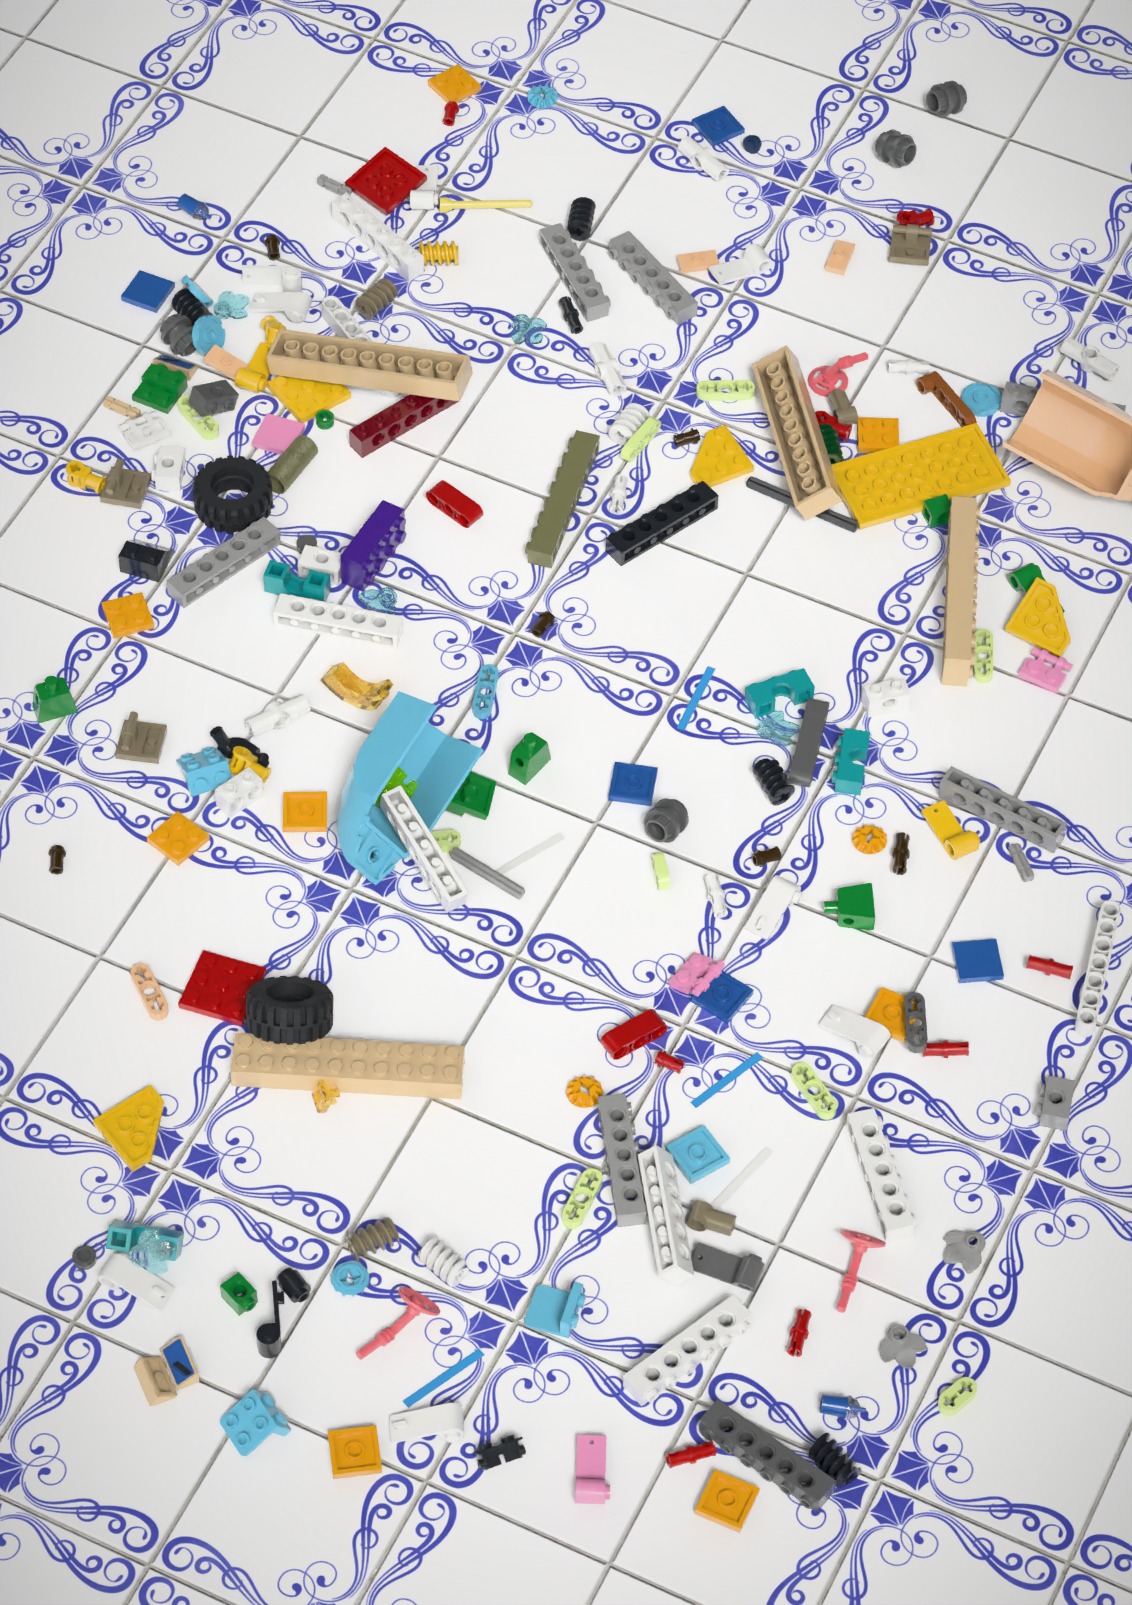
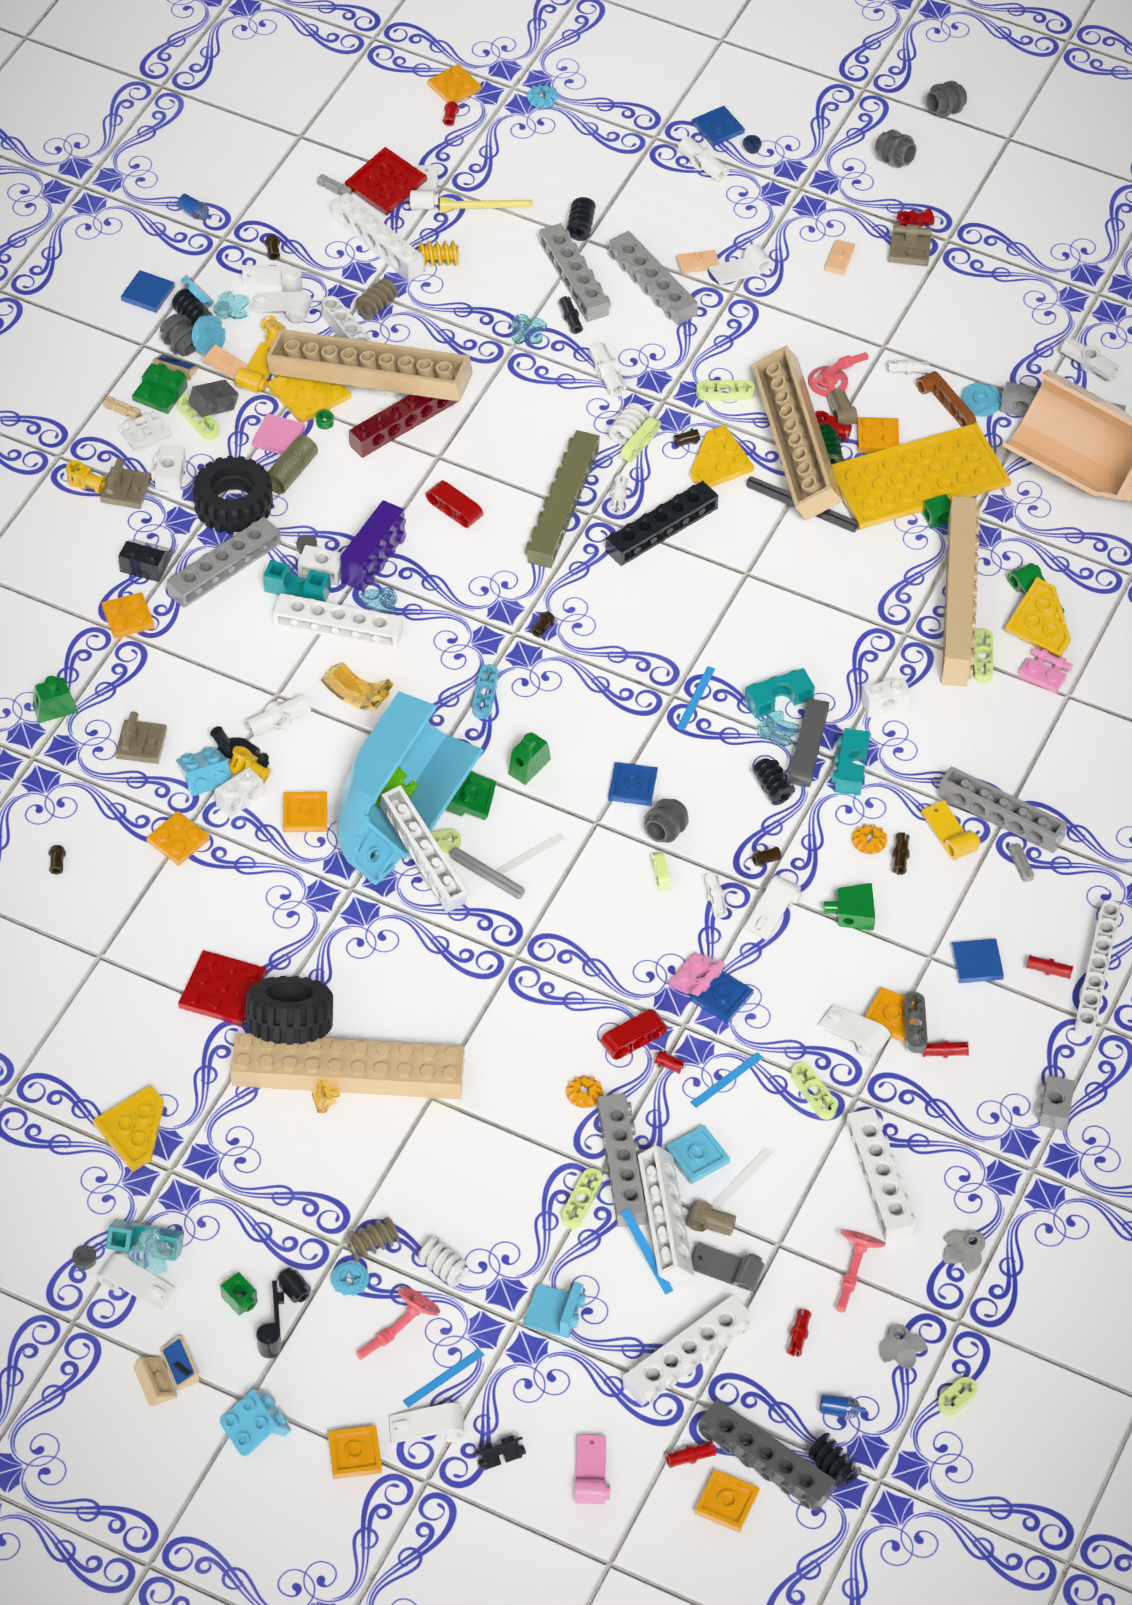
light nougat beam [130,963,169,1021] -> none
none -> dark azure sticker [621,1208,674,1295]

